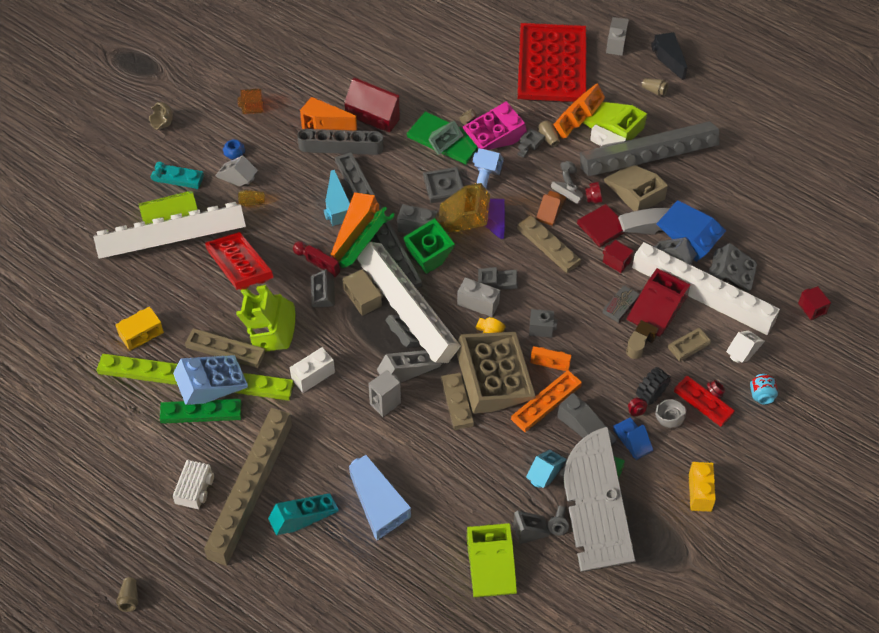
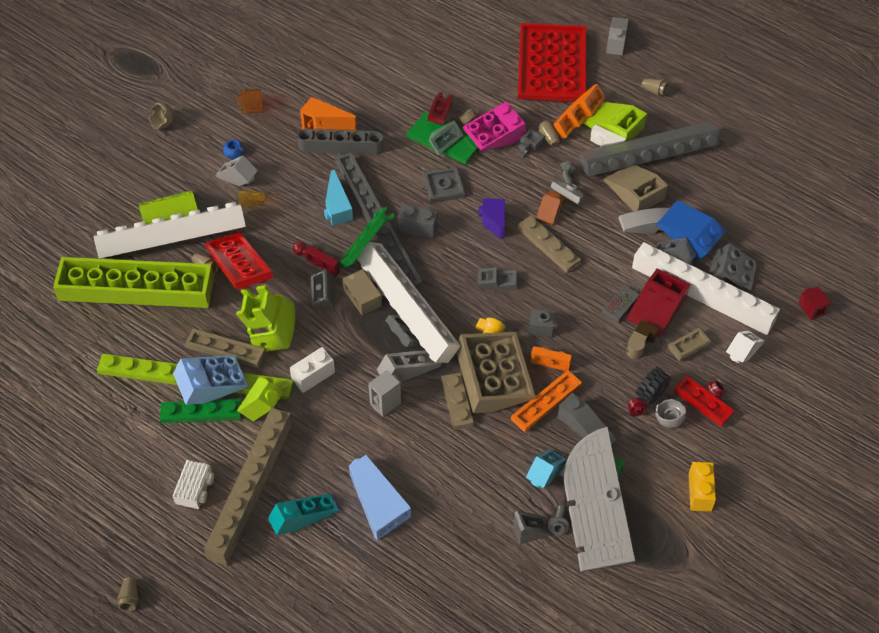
yellow brick [116,306,164,351] -> none
teal plate [150,162,204,189] -> none
orange slope [331,192,379,262] -> none
slope [344,78,400,133] -> none
green slope [404,218,455,274] -> none
clear yellow slope [438,183,490,233] -> none
light grey brick [457,278,500,317] -> none
lime slope [467,523,517,598] -> none
light blue brick [473,148,504,189] -> none
dark red tile [577,204,625,247] -> none
dark red piece [585,182,602,204] -> none
dark red brick [603,240,633,273] -> none
blue slope [613,417,653,460] -> none
black slope [651,32,688,80] -> none
medium azure head [750,374,778,405] -> none
none -> lime brick [53,257,214,308]
none -> dark tan cone [192,253,218,274]
none -> lime slope [237,377,284,421]
none -> dark red hinge [427,92,453,125]

